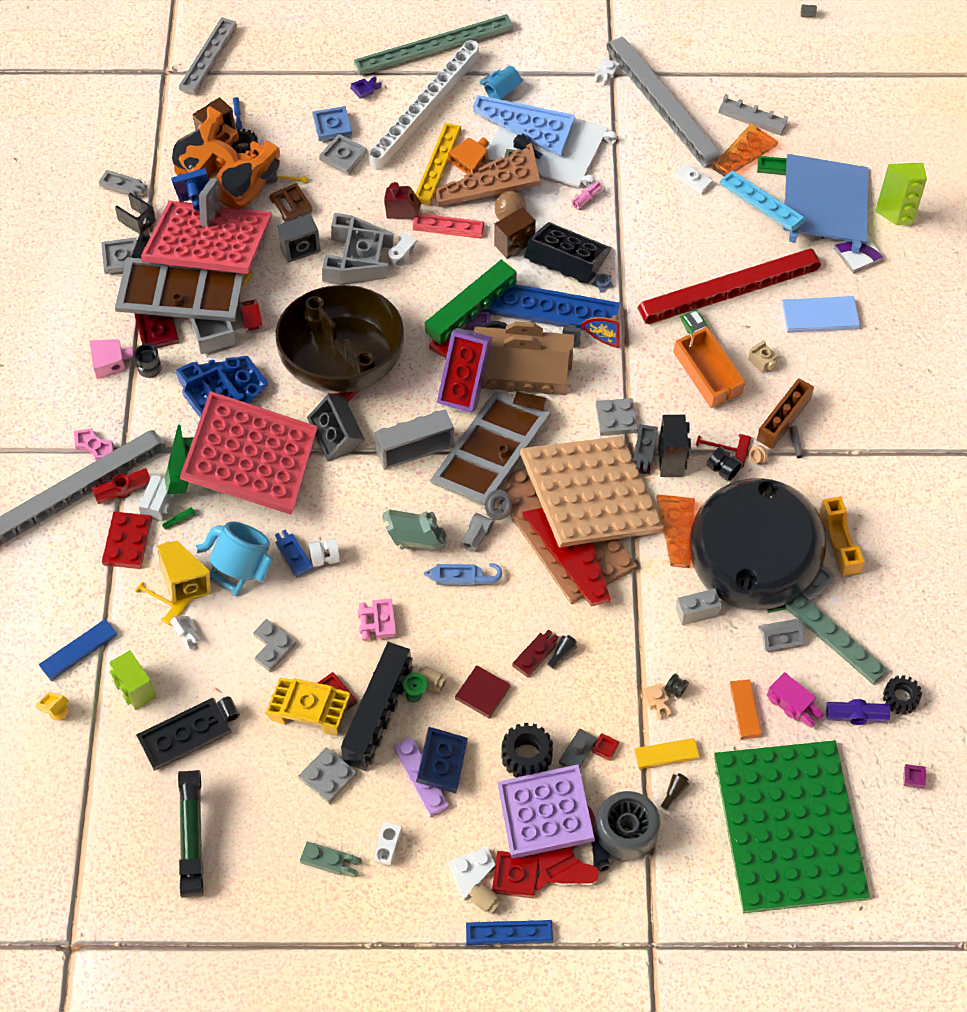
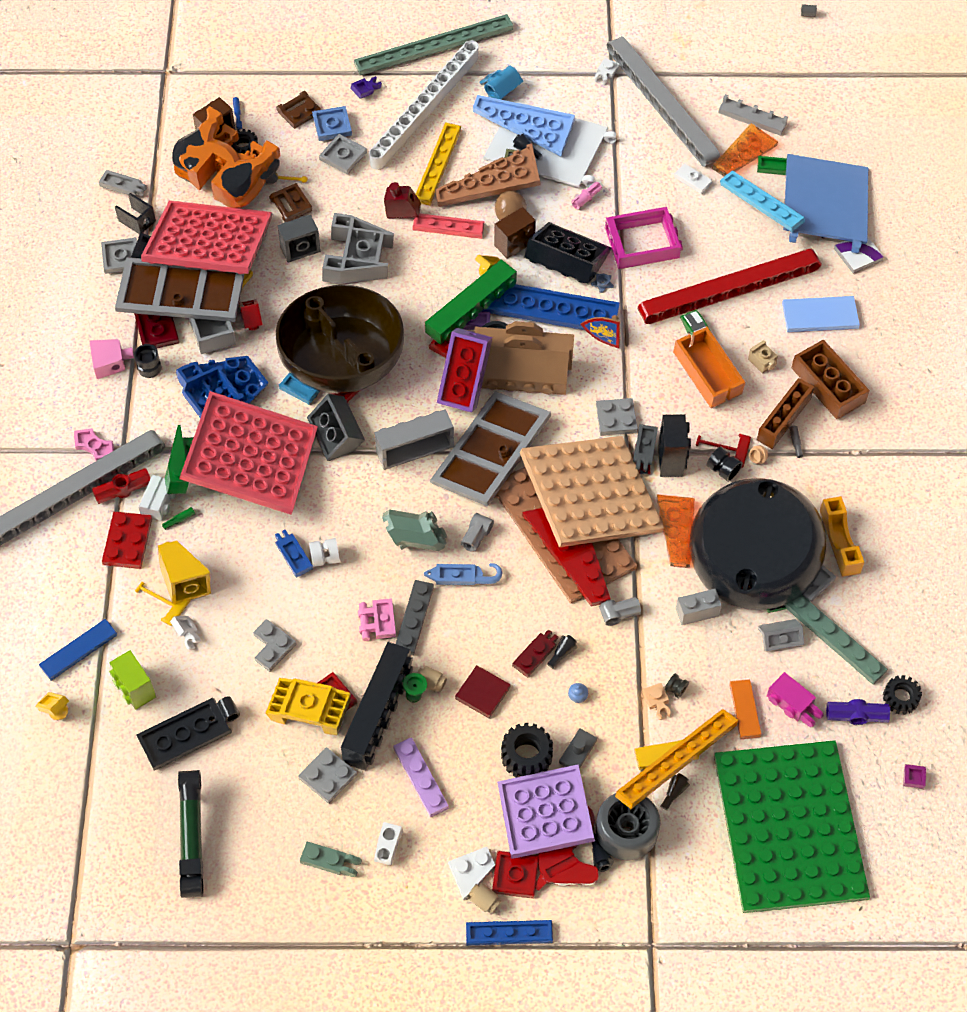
blue plate [171,168,209,211] -> none
light grey plate [179,17,237,95] -> none
medium azure piece [196,521,273,596] -> none
light grey plate [199,178,221,227] -> none
white leg [388,232,418,268] -> none
dark blue plate [416,727,468,794] -> none
orange torso [448,137,490,174] -> none
light grey gear [483,490,512,520] -> none
reddish brown piece [513,391,546,411] -> none
dark grey tile [562,324,581,347] -> none
red tile [592,733,619,761] -> none
lime slope [875,163,927,225] -> none
none -> reddish brown plate [276,90,321,129]
none -> dark azure tile [279,373,320,405]
none -> dark grey plate [396,580,434,656]
none -> yellow tile [475,255,500,276]
none -> medium blue plate [568,683,588,703]
none -> light grey piece [599,597,641,626]
none -> dark pink window [605,207,683,269]
none -> light orange plate [615,709,738,809]
none -> dark orange brick [791,339,870,420]

